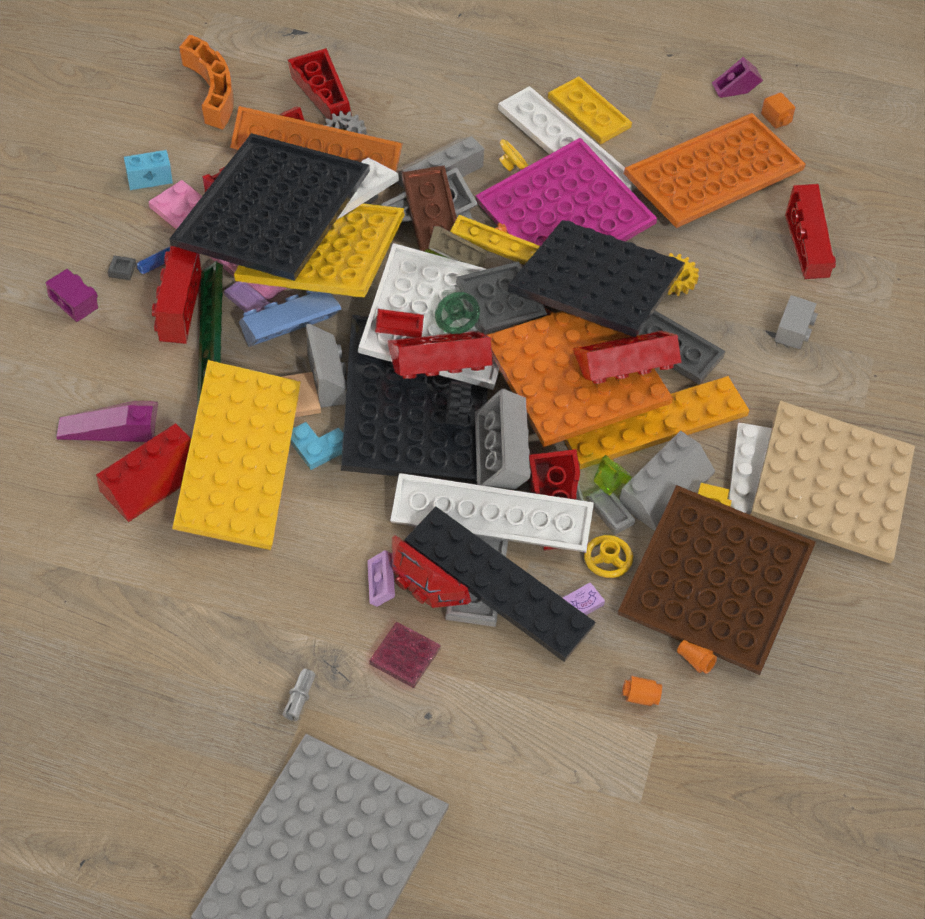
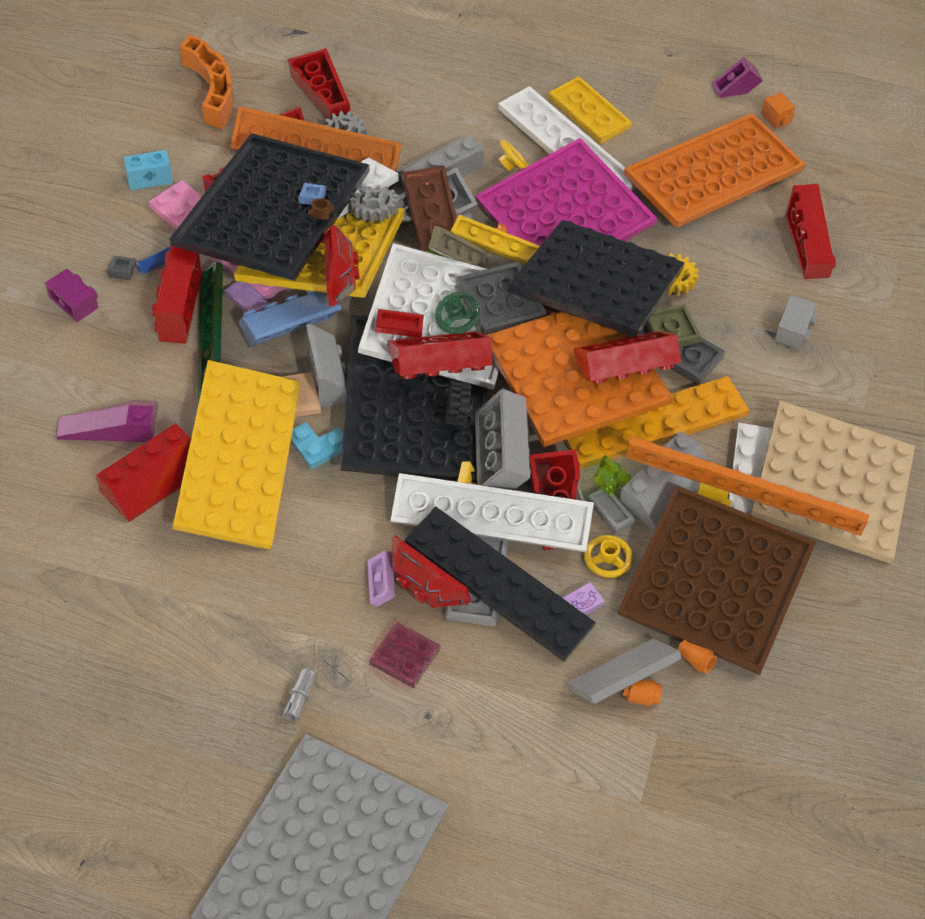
none -> medium blue tile [299,183,326,205]
none -> reddish brown plate [308,198,334,220]
none -> red wedge [324,225,360,307]
none -> light grey gear [351,185,399,223]
none -> yellow tile [458,461,476,485]
none -> light grey tile [567,639,681,704]
none -> orange plate [625,436,869,536]
none -> olive tile [645,304,702,347]

